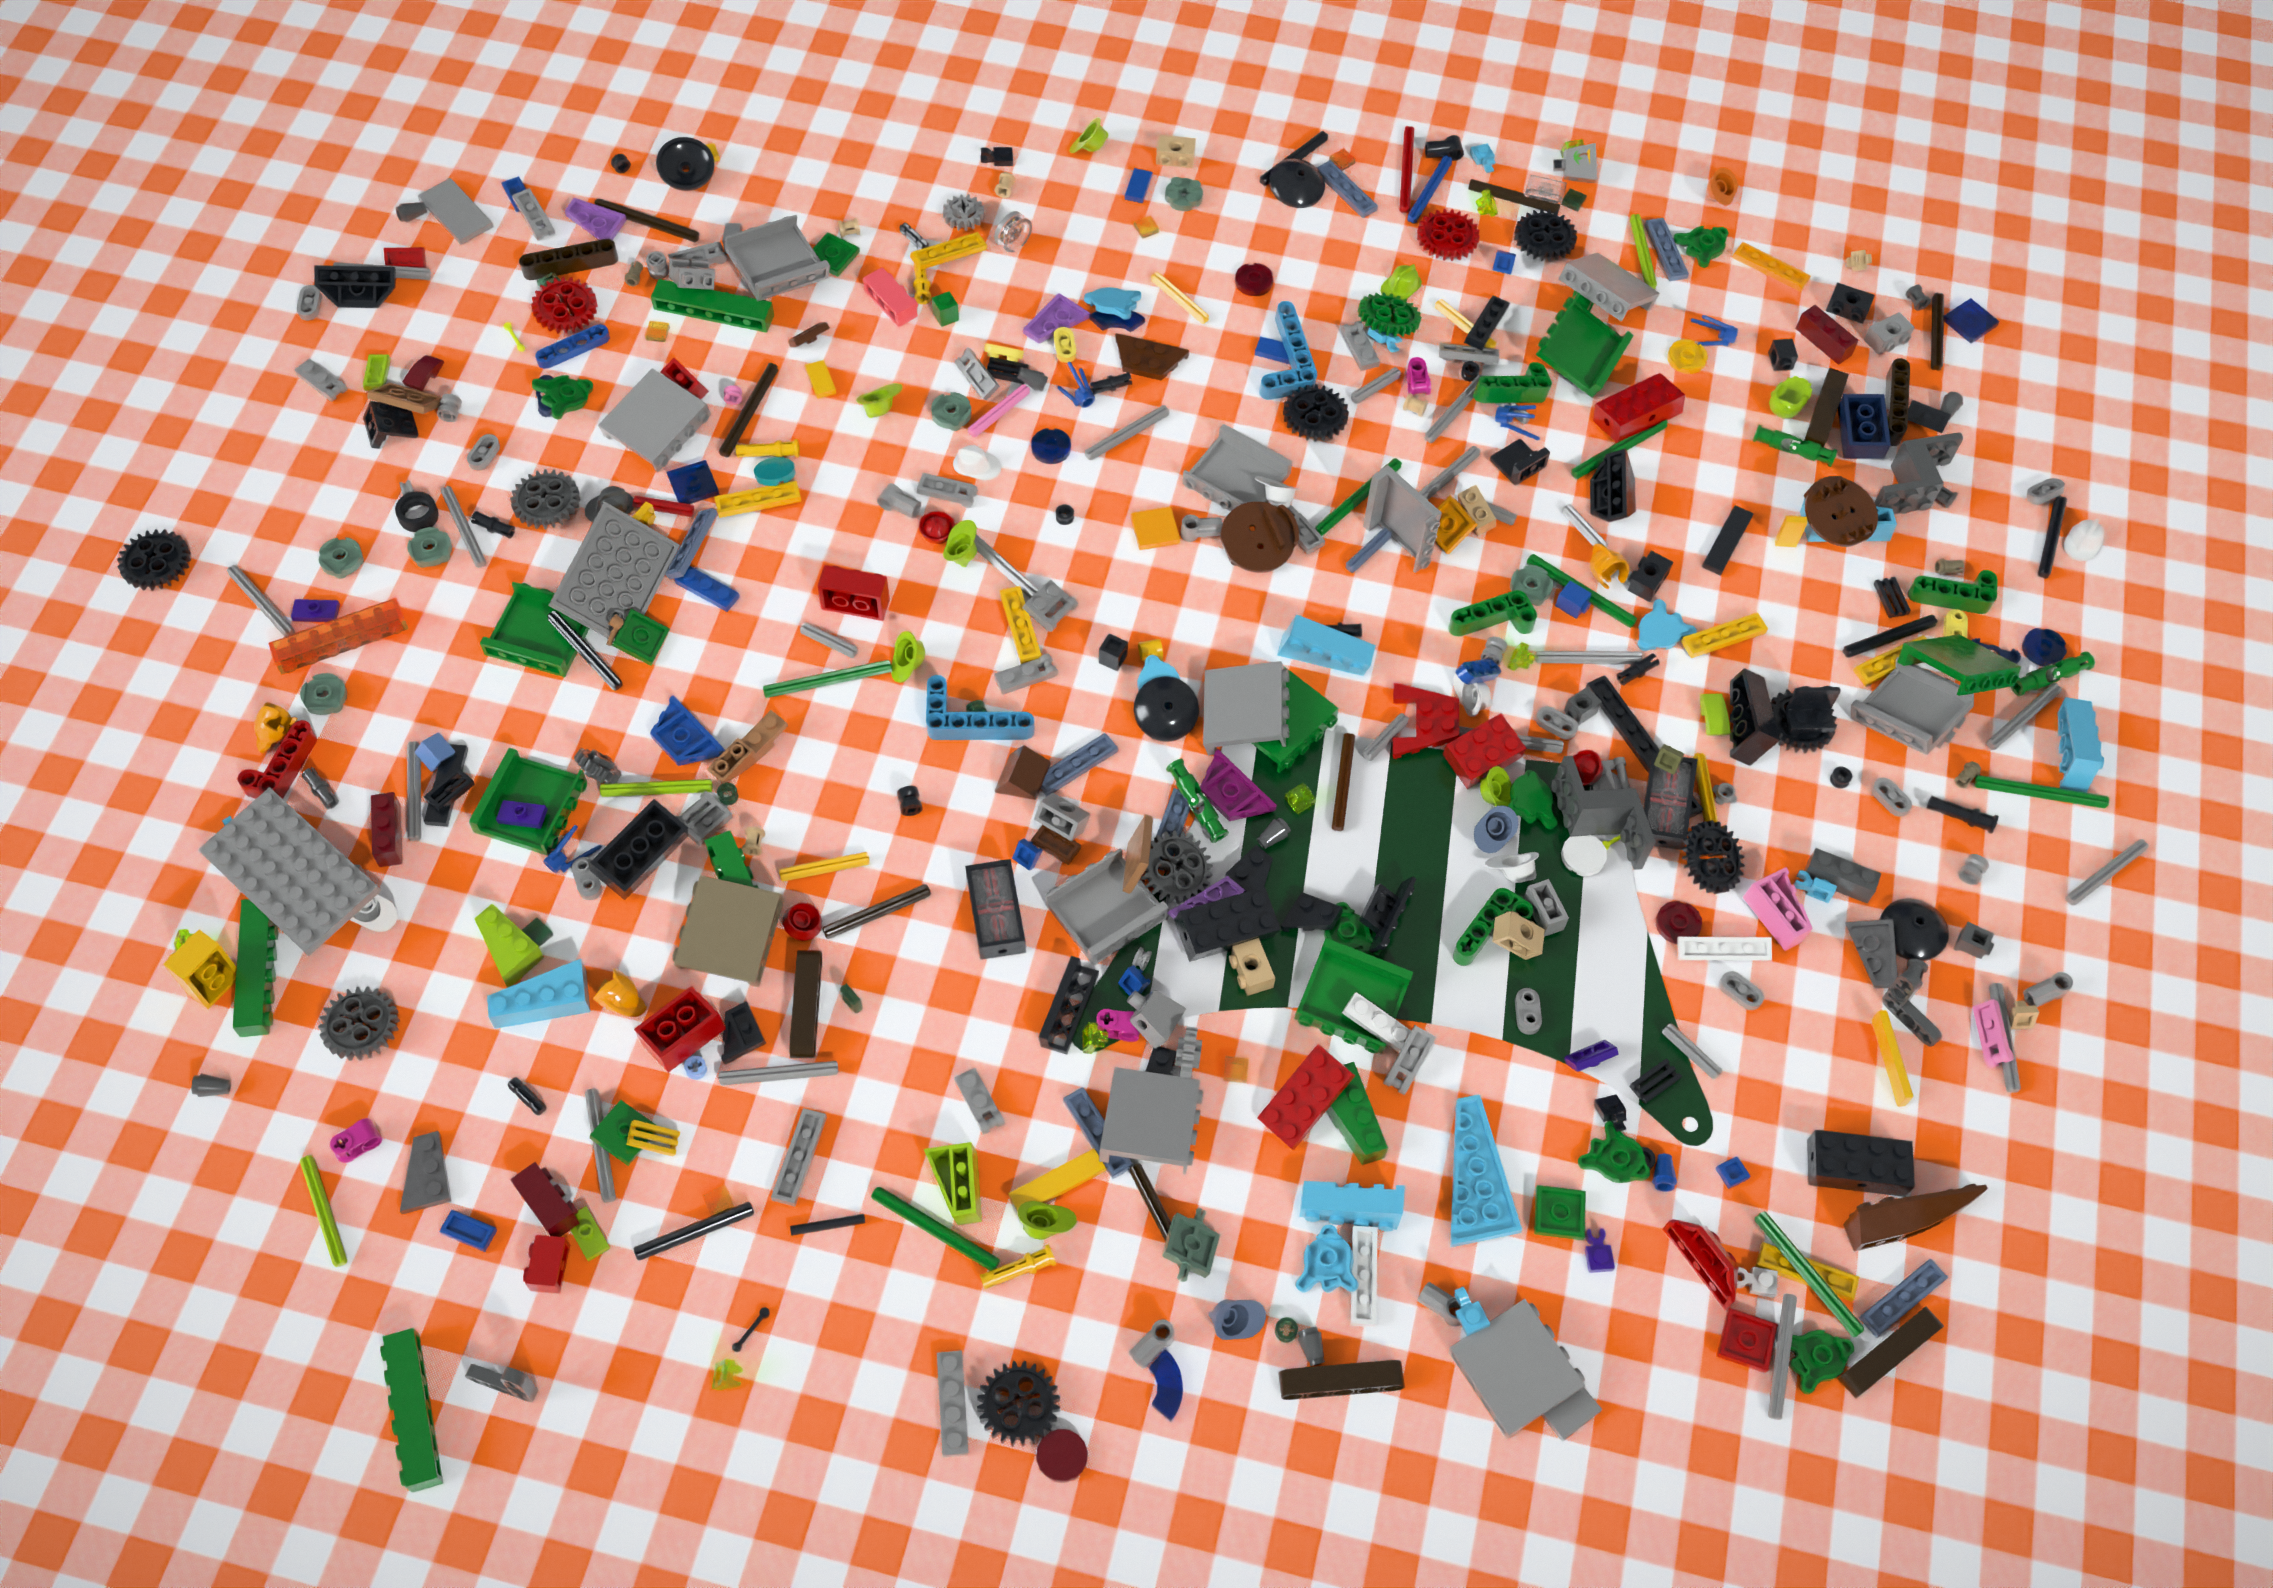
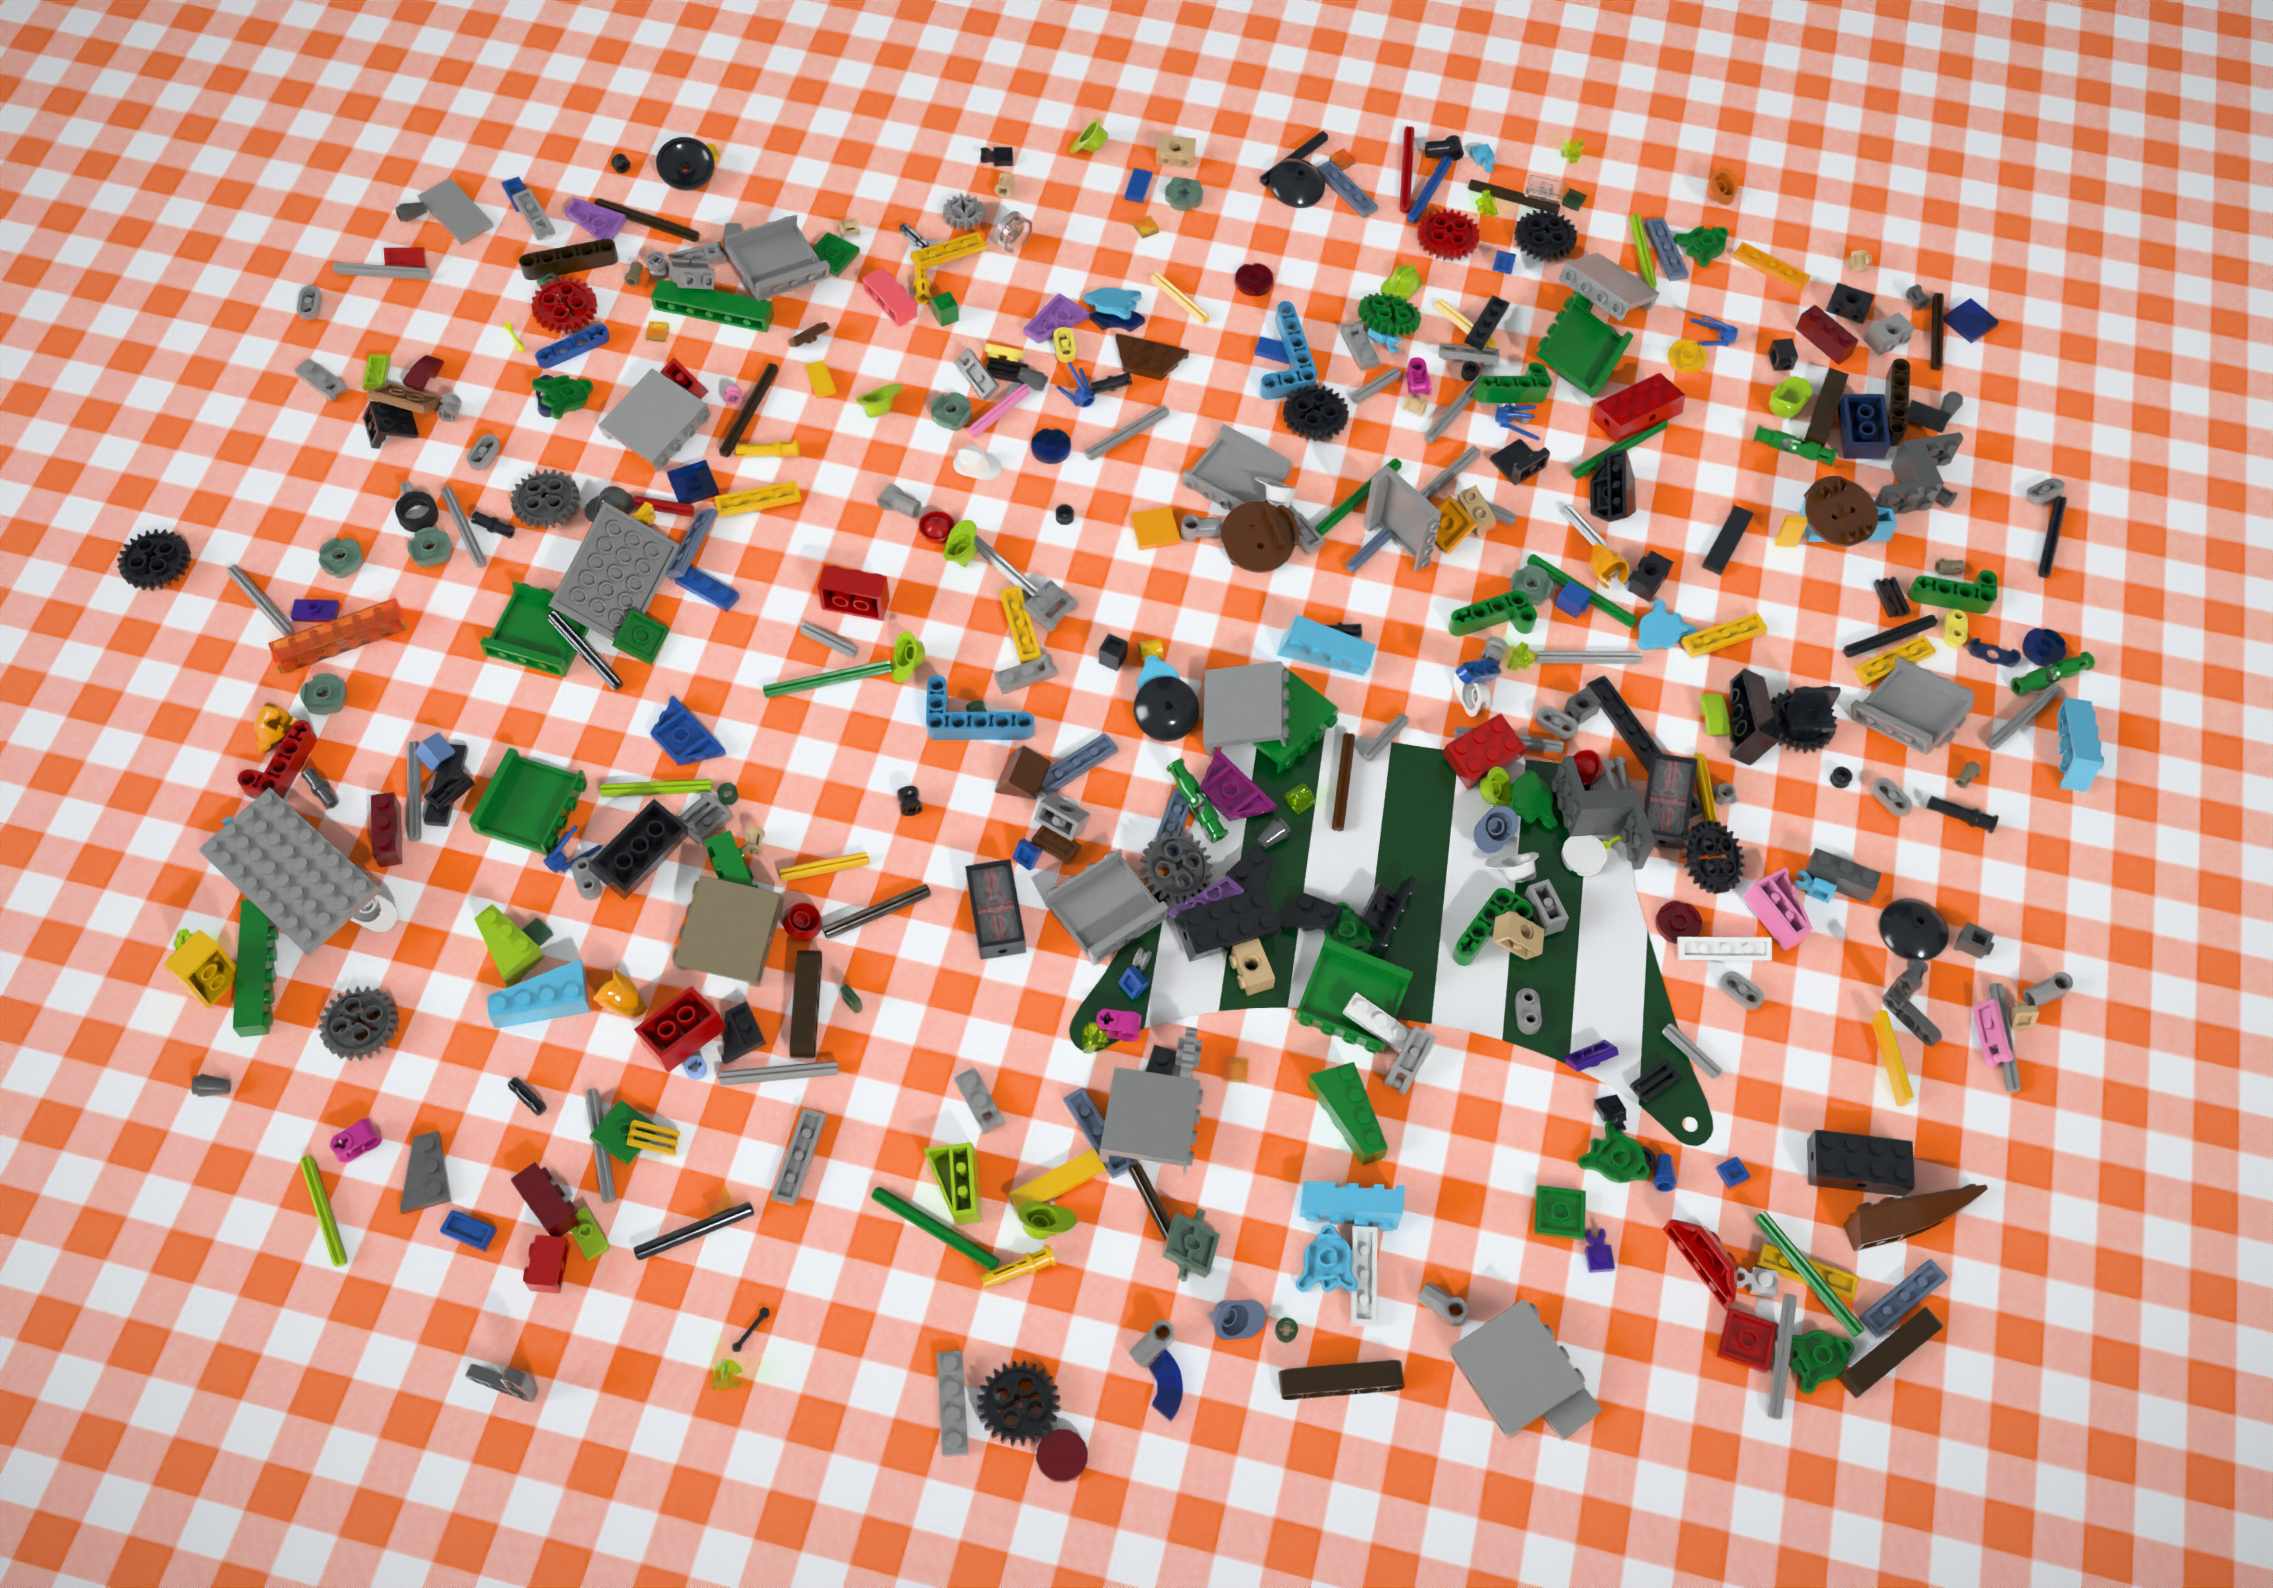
black wedge [314,265,396,308] -> none
green brick [380,1328,444,1493] -> none
dark purple plate [496,800,548,829] -> none
dark grey gear [574,748,622,784] -> none
medium nougat hand [606,614,624,646] -> none
medium nougat slope [707,710,788,784] -> none
teal tile [754,457,796,486] -> none
black bar [790,1214,866,1236] -> none
light grey plate [916,473,978,508] -> none
black fence [1039,956,1099,1055] -> none
medium nougat tile [1123,814,1153,894] -> none
light grey torso [1127,990,1186,1049] -> none
red plate [1257,1044,1356,1150] -> none
dark grey cone [1297,1326,1325,1366] -> none
red wing [1393,683,1460,759] -> none
medium azure wing [1450,1094,1522,1248] -> none
medium azure plate [1454,1286,1490,1336] -> none
light grey torso [1553,143,1597,183] -> none
black pin [1616,653,1660,686] -> none
olive tile [1654,744,1684,775] -> none
flat silver wing [1845,919,1898,989] -> none
green panel [1897,634,2021,696] -> none
light grey wheel [1958,854,1989,885] -> none
green axle [1974,775,2109,809] -> none
white piece [2063,518,2104,561] -> none
light grey axle [2065,839,2149,906] -> none

